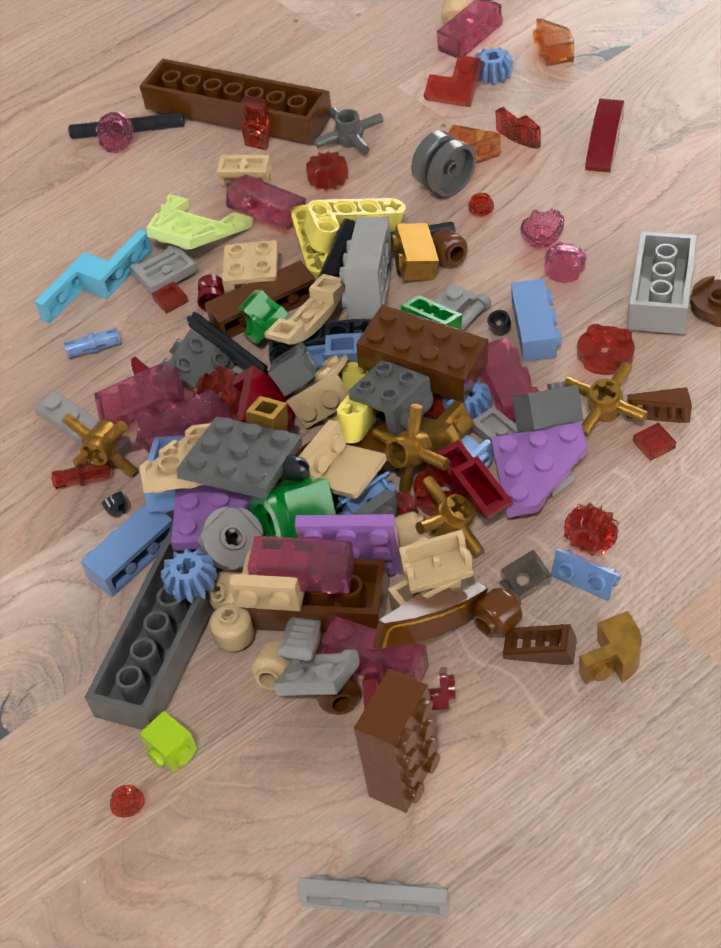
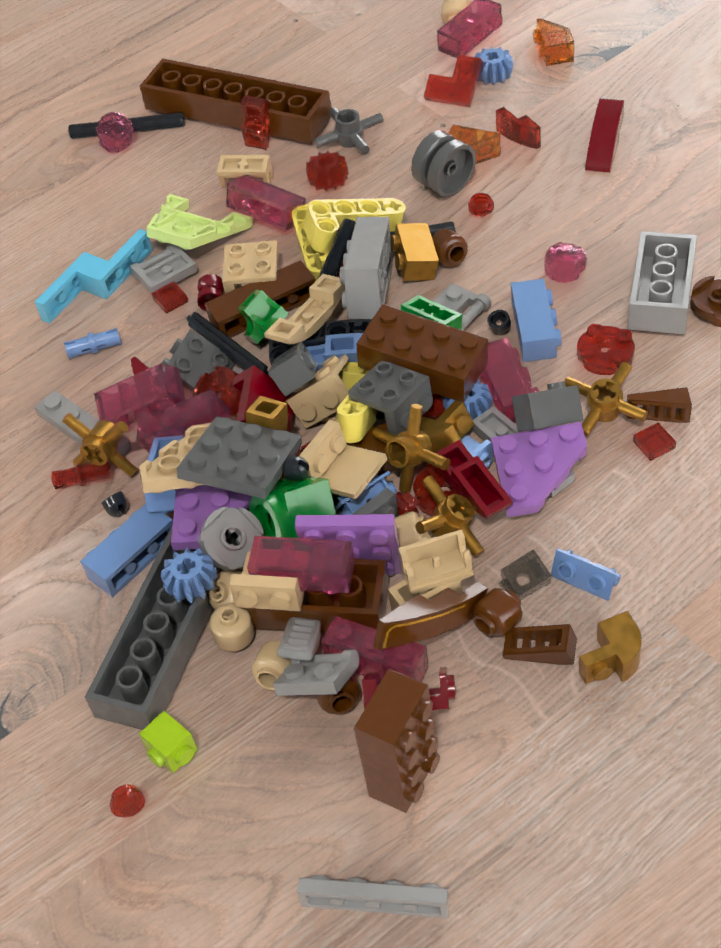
clear pink hair [520,208,564,248] -> none
clear red gear [563,502,619,556] -> none

